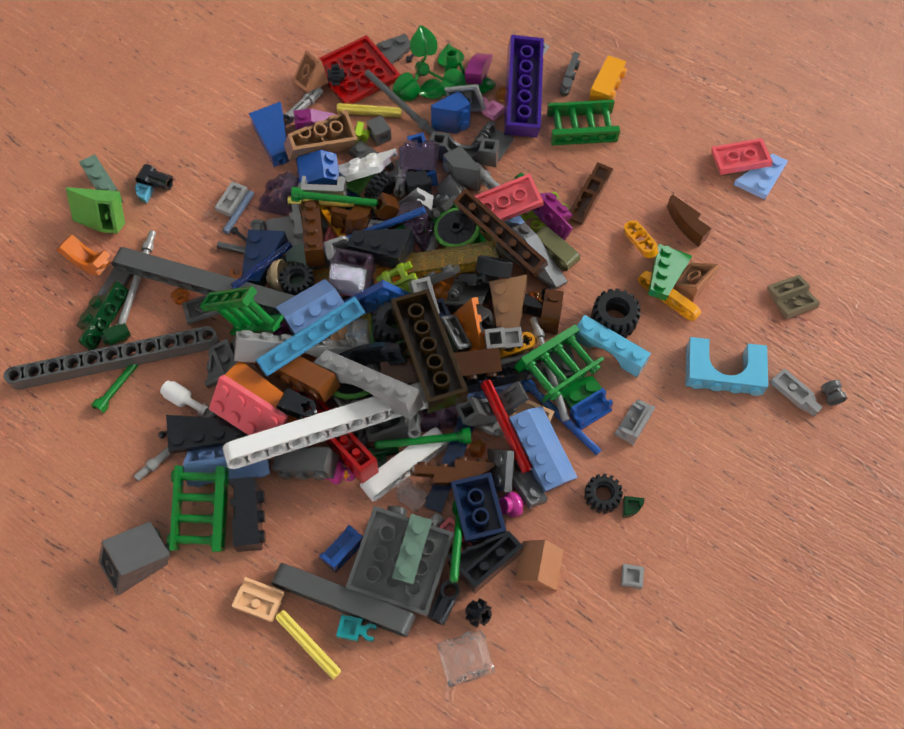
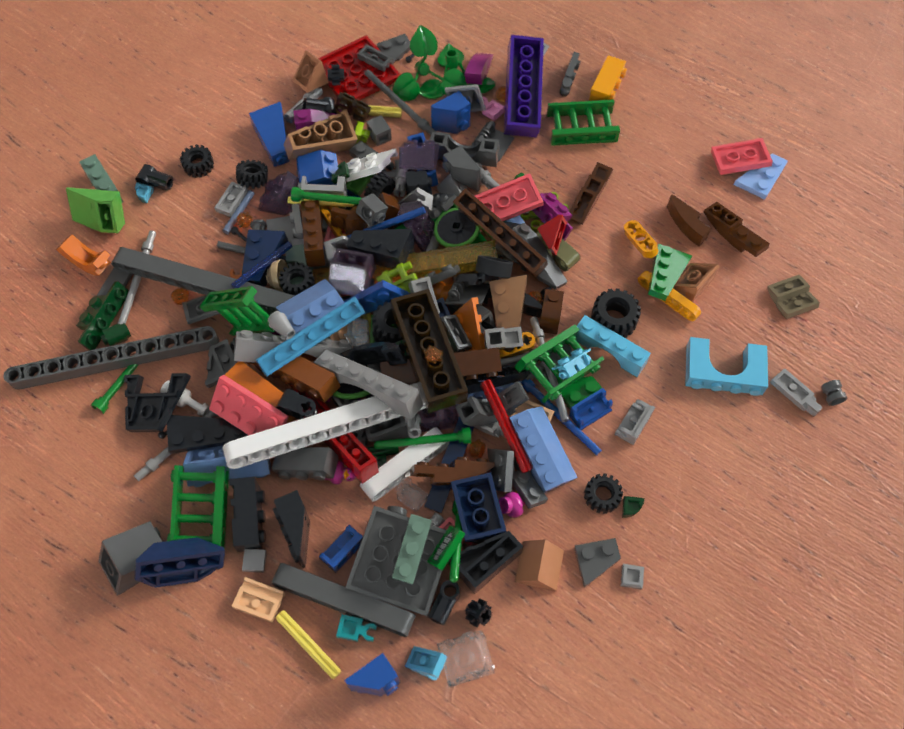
none -> black wing [124,373,191,432]
none -> dark blue wedge [134,537,225,588]
none -> black tyre [180,144,214,178]
none -> black tyre [236,160,268,189]
none -> clear orange plate [236,212,252,229]
none -> light grey tile [242,549,267,572]
none -> light grey cone [268,311,296,340]
none -> black slope [273,490,310,568]
none -> black piece [302,97,337,114]
none -> dark green tile [331,161,350,184]
none -> dark brown plate [334,92,372,123]
none -> blue slope [345,653,400,696]
none -> dark grey brick [356,193,388,226]
none -> dark grey tile [357,44,393,72]
none -> medium azure slope [405,646,447,680]
none -> clear orange plate [423,346,443,364]
none -> green tile [427,526,465,570]
none -> red slope [537,214,567,256]
none -> medium azure hinge [552,348,591,379]
none -> dark grey wing [574,538,621,587]
none -> reddish brown slope [704,202,770,257]

